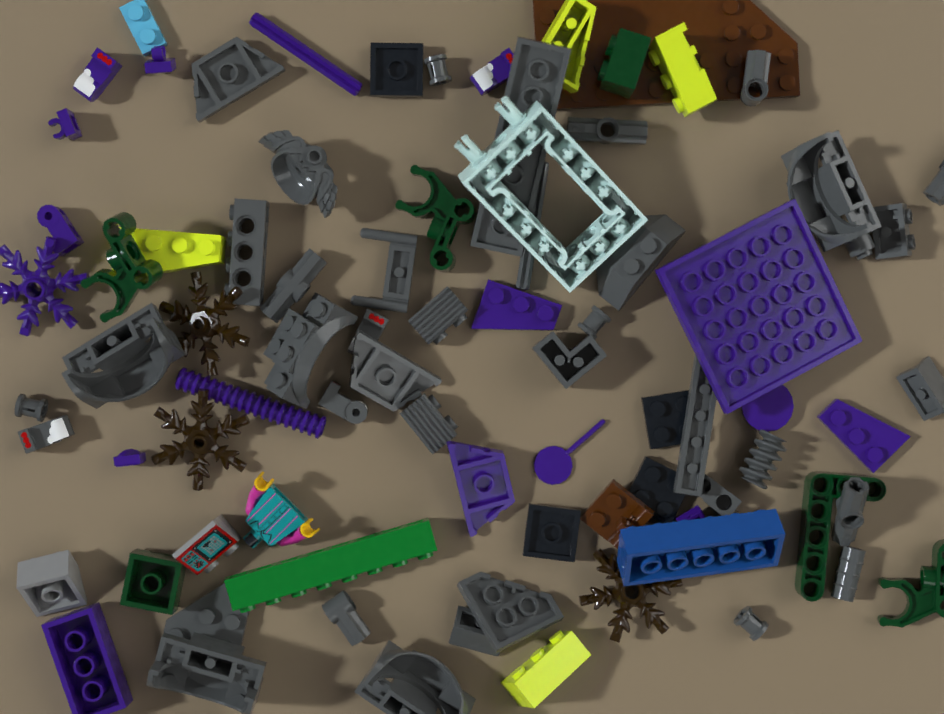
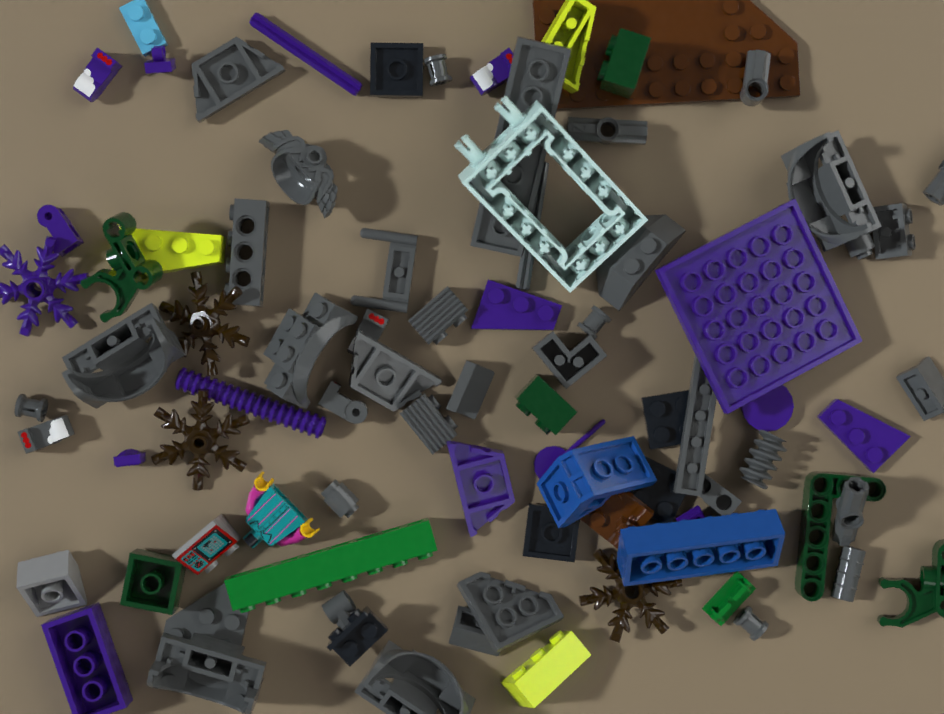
dark purple tile [48,108,83,140] -> none
dark grey piece [259,248,327,323] -> none
dark green piece [395,165,476,272] -> none
neon yellow wedge [648,22,717,117] -> none
none -> dark grey brick [321,479,359,518]
none -> black bracket [327,606,389,667]
none -> dark grey panel [446,360,495,419]
none -> dark green brick [515,374,577,435]
none -> blue bracket [536,436,657,528]
none -> green hinge [702,571,756,626]

